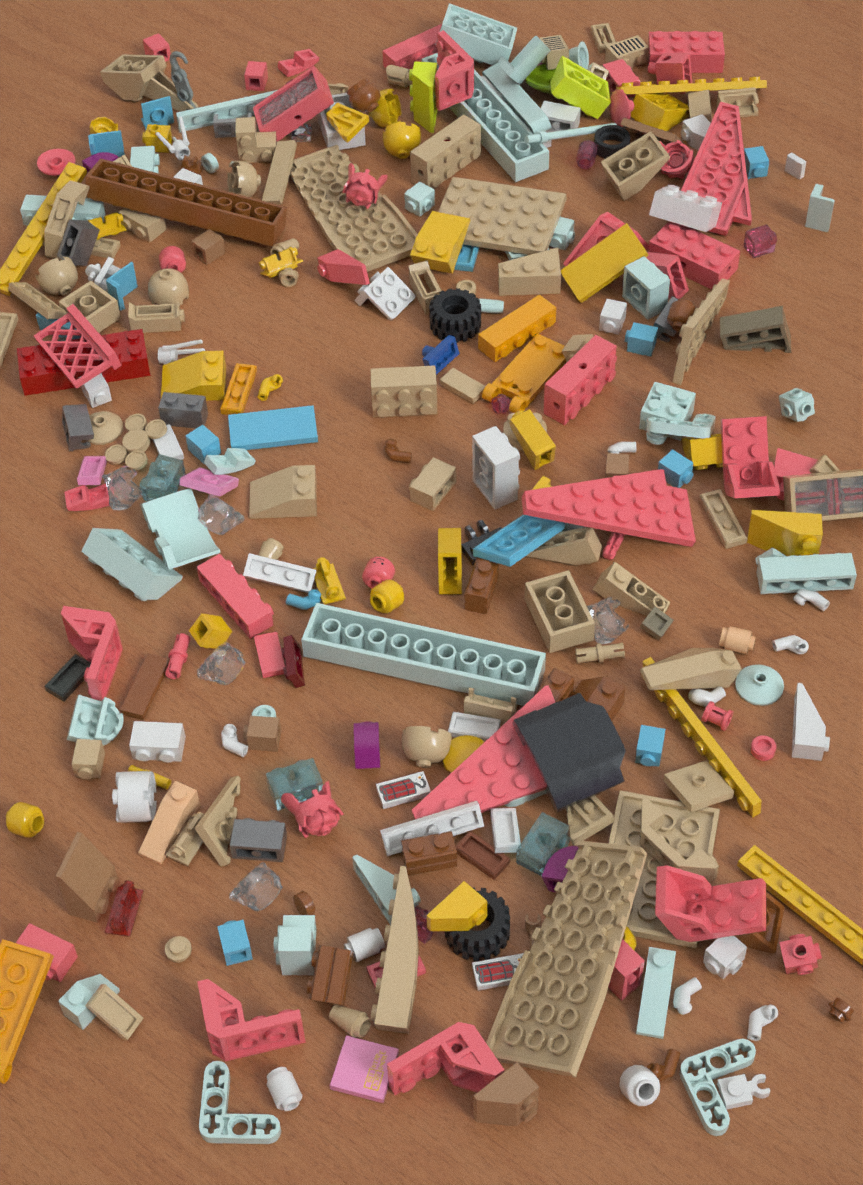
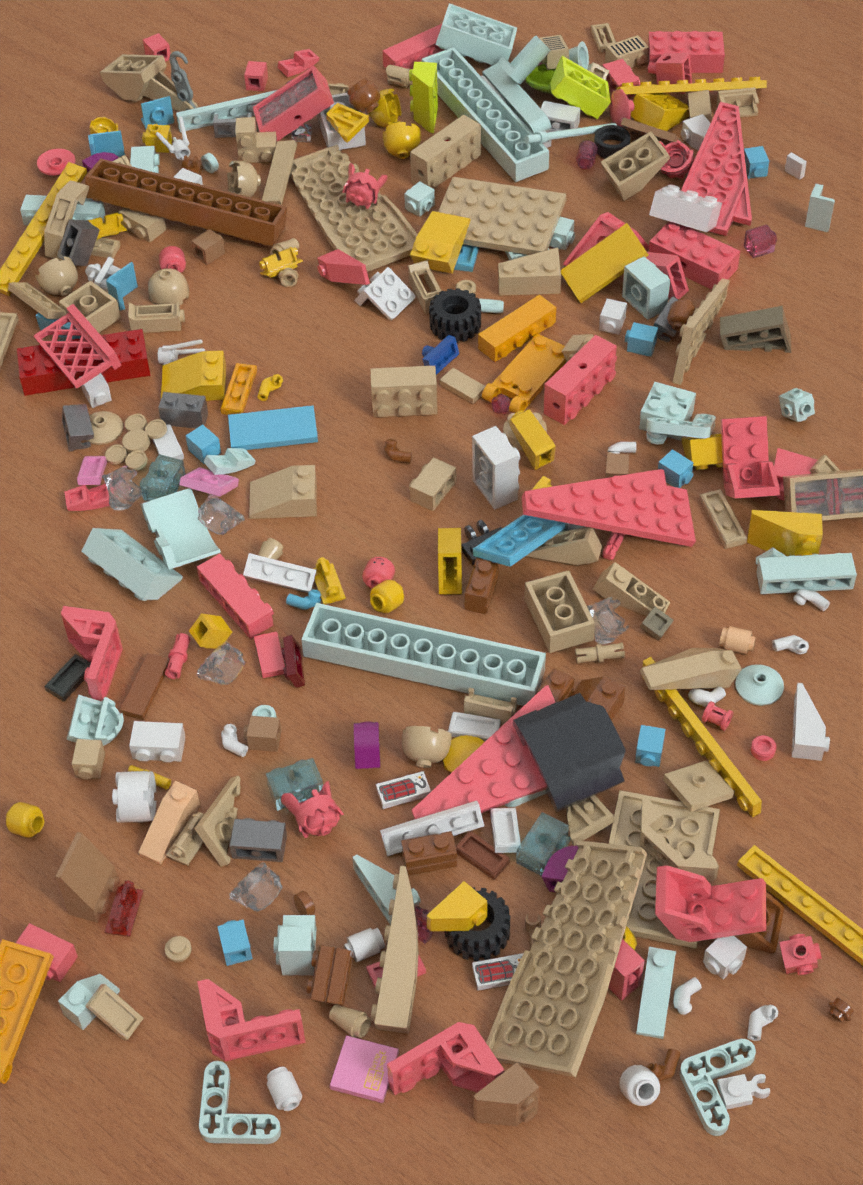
coral bracket [435,30,474,111] -> none

